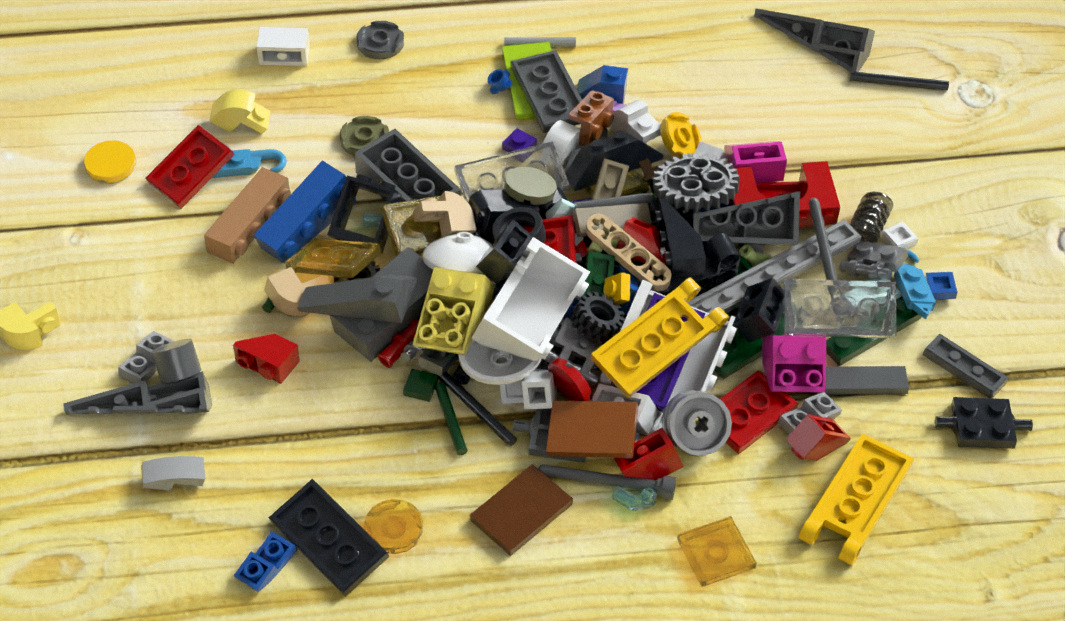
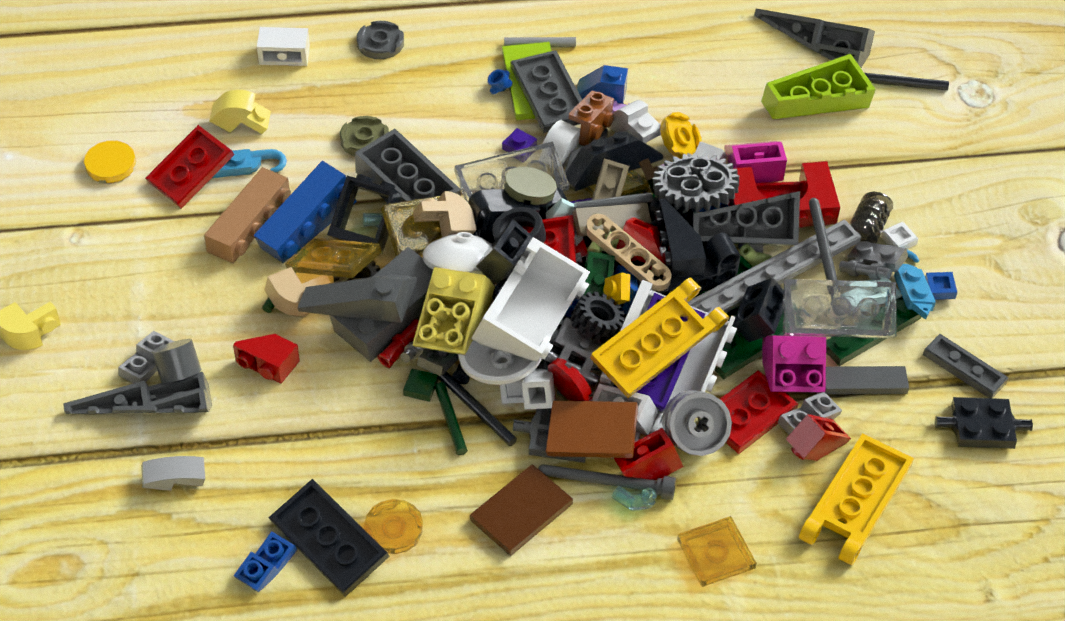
none -> lime wedge [761,54,876,119]

